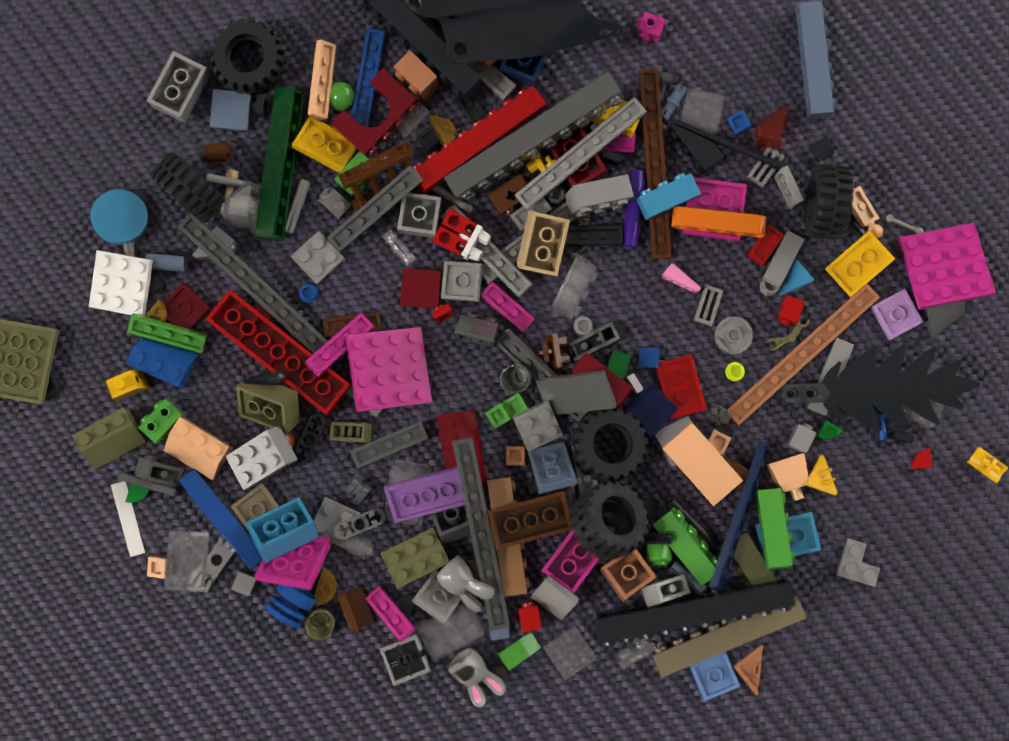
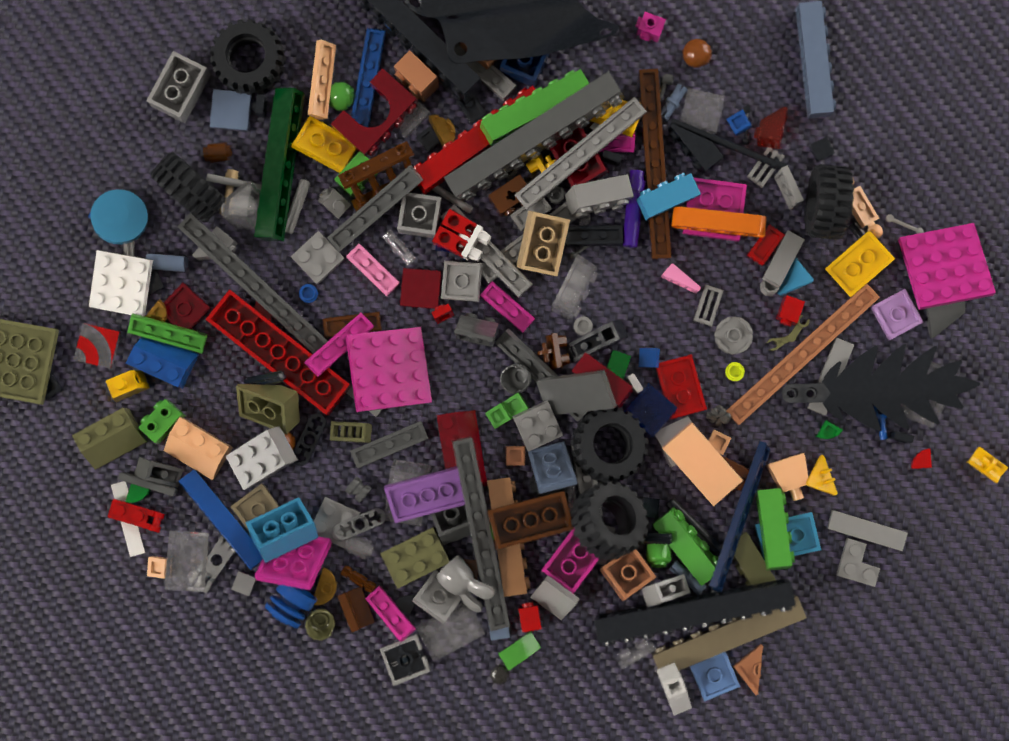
light grey piece [448,648,506,707] -> none
clear plate [543,626,597,680] -> none
light grey brick [786,423,816,454] -> none
none -> tile [73,323,121,369]
none -> red plate [107,499,165,533]
none -> reddish brown axle [341,565,376,593]
none -> bright pink tile [346,244,400,296]
none -> bright green brick [480,69,589,146]
none -> white slope [656,663,692,716]
none -> dark orange hair [682,39,712,68]
none -> light grey tile [826,510,908,551]

